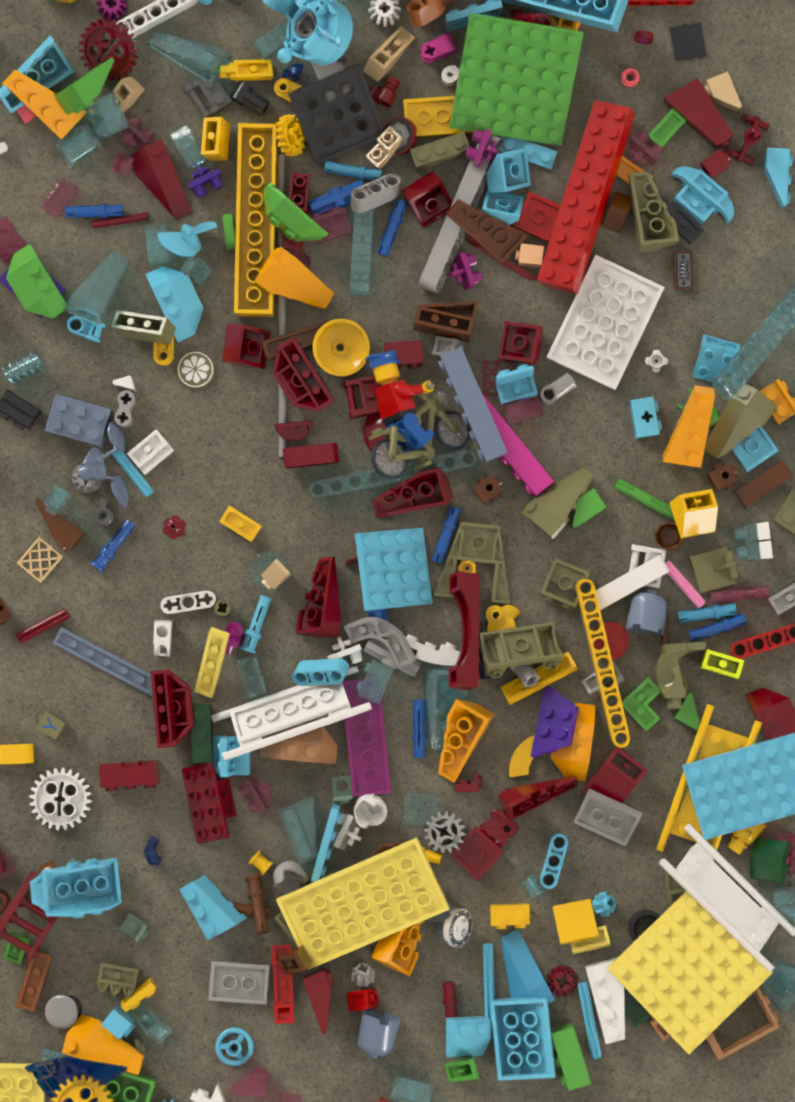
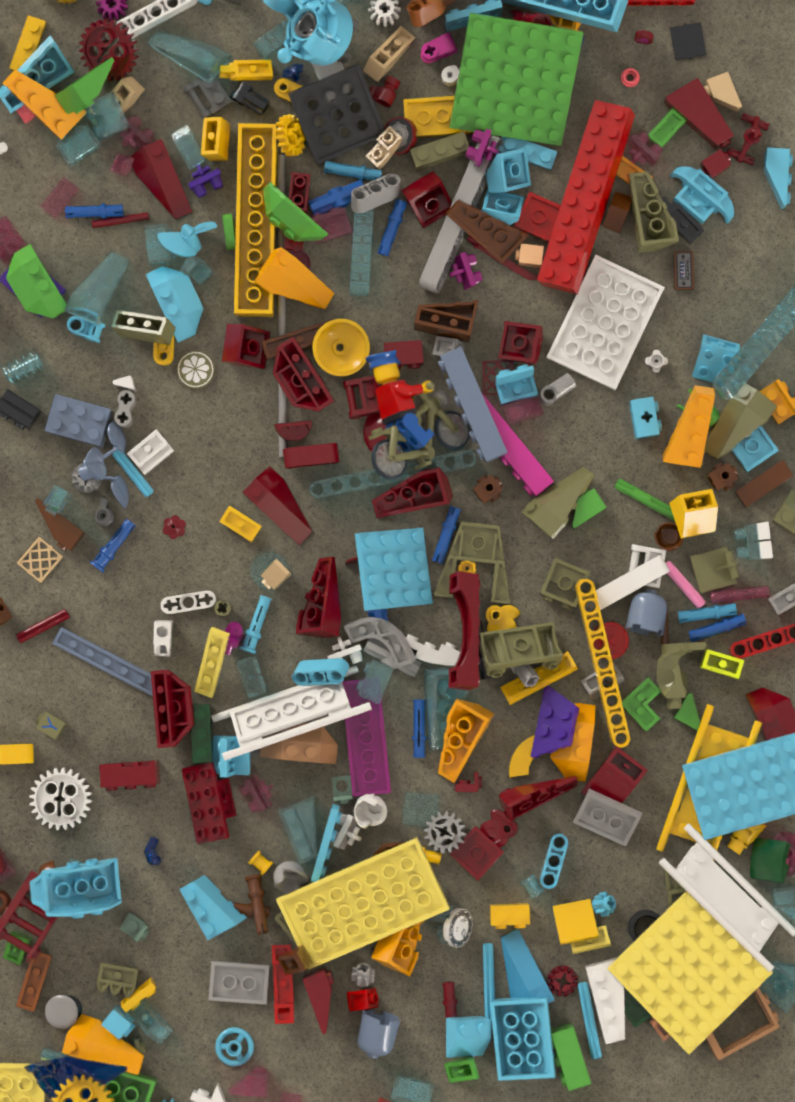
none -> yellow plate [9,15,47,71]
none -> dark red wedge [242,466,312,546]

